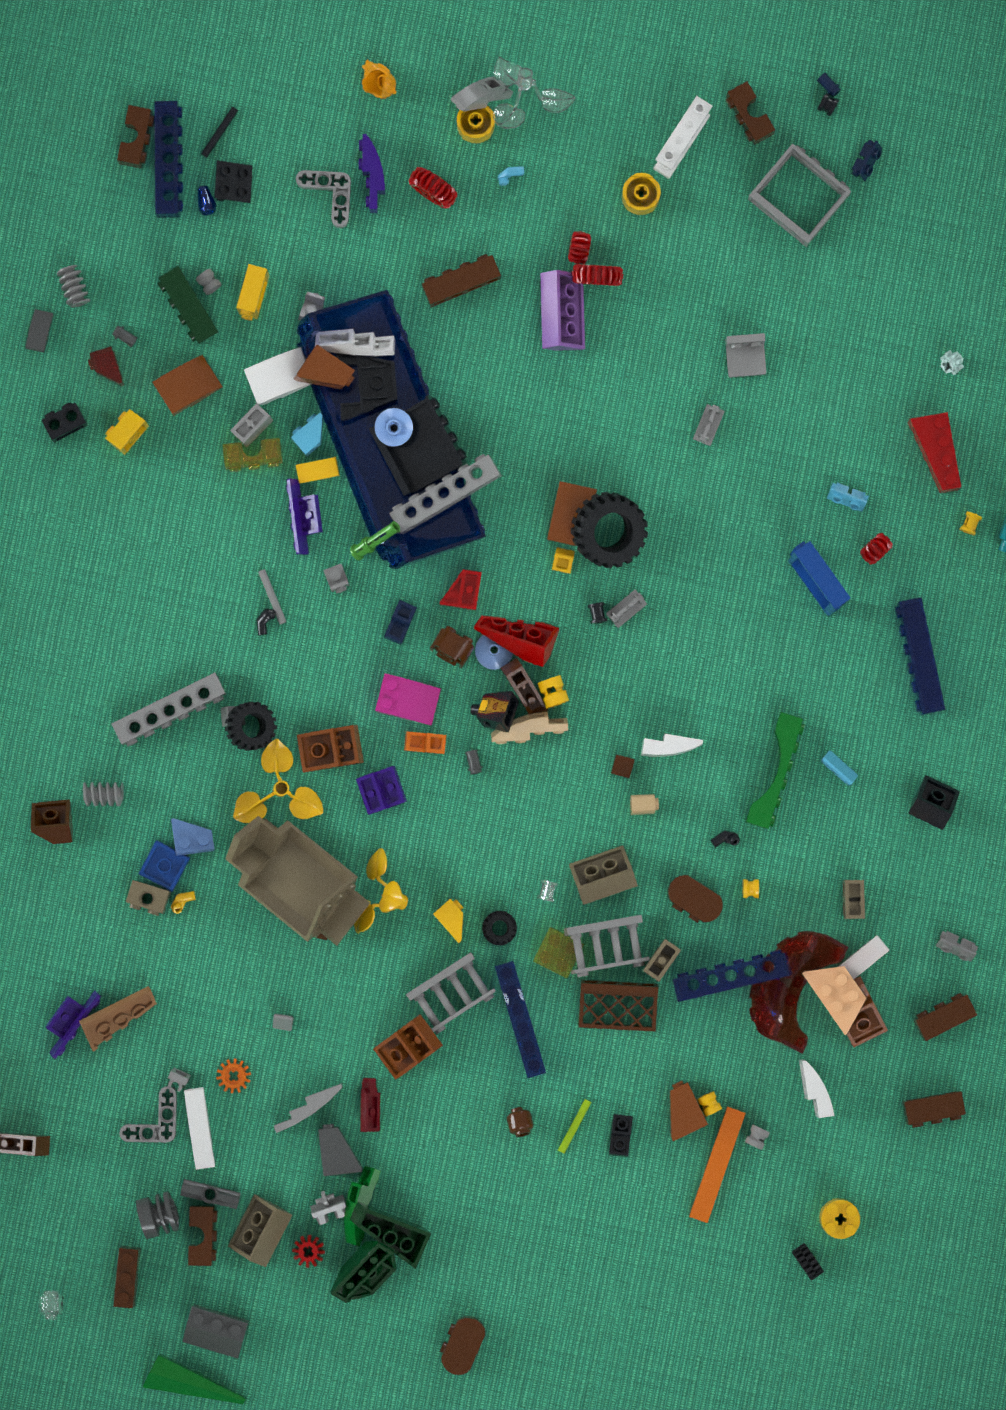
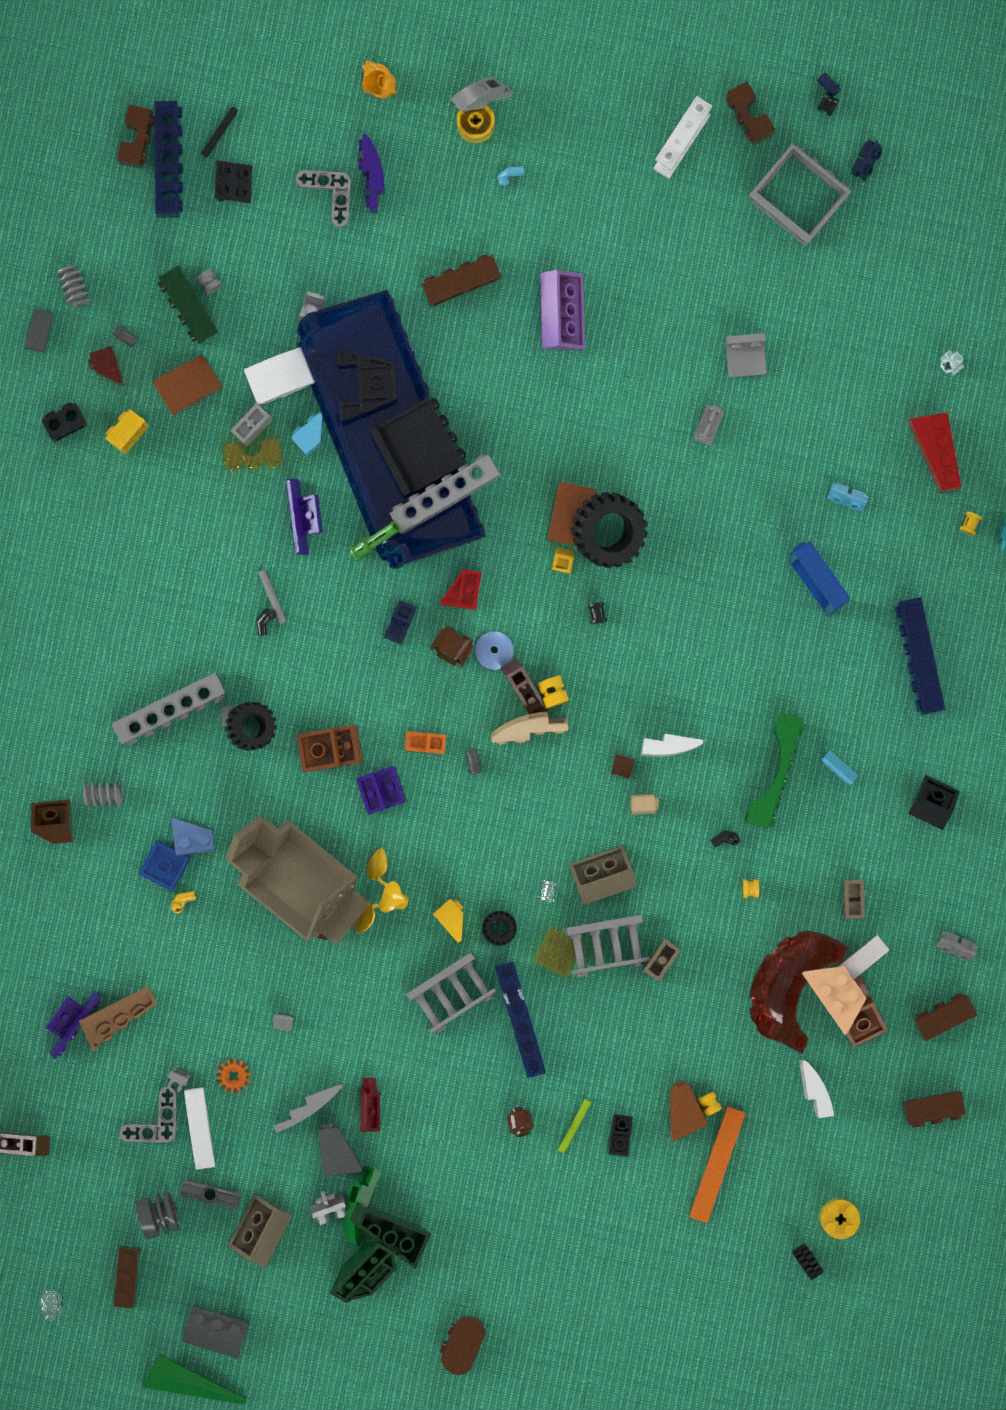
dark tan brick [126,880,171,916] -> none
reddish brown arch [188,1205,218,1266] -> none
clear blue cone [197,186,217,216] -> none
yellow plant [233,739,323,823] -> none
yellow window [236,264,270,321] -> none
red gear [292,1234,325,1268] -> none
dark orange slope [293,345,355,389] -> none
yellow slope [296,457,340,484] -> none
white slope [315,329,395,356] -> none
light grey bracket [323,564,350,594] -> none
dark orange slope [373,1014,443,1080] -> none
light blue dish [375,408,413,447] -> none
dark pink slope [375,673,441,726] -> none
red gear [409,167,457,209] -> none
torso [471,691,519,733] -> none
red wedge [474,615,559,667] -> none
clear plant [493,57,576,129] -> none
red gear [568,231,591,264] -> none
red gear [572,264,623,286] -> none
reddish brown fence [578,980,659,1032] -> none
light grey hinge [606,590,647,628] -> none
yellow brick [622,173,661,215] -> none
reddish brown brick [668,875,723,923] -> none
clear blue brick [672,950,793,1002] -> none
light grey wheel [745,1124,770,1150] -> none
red gear [860,533,893,565] -> none

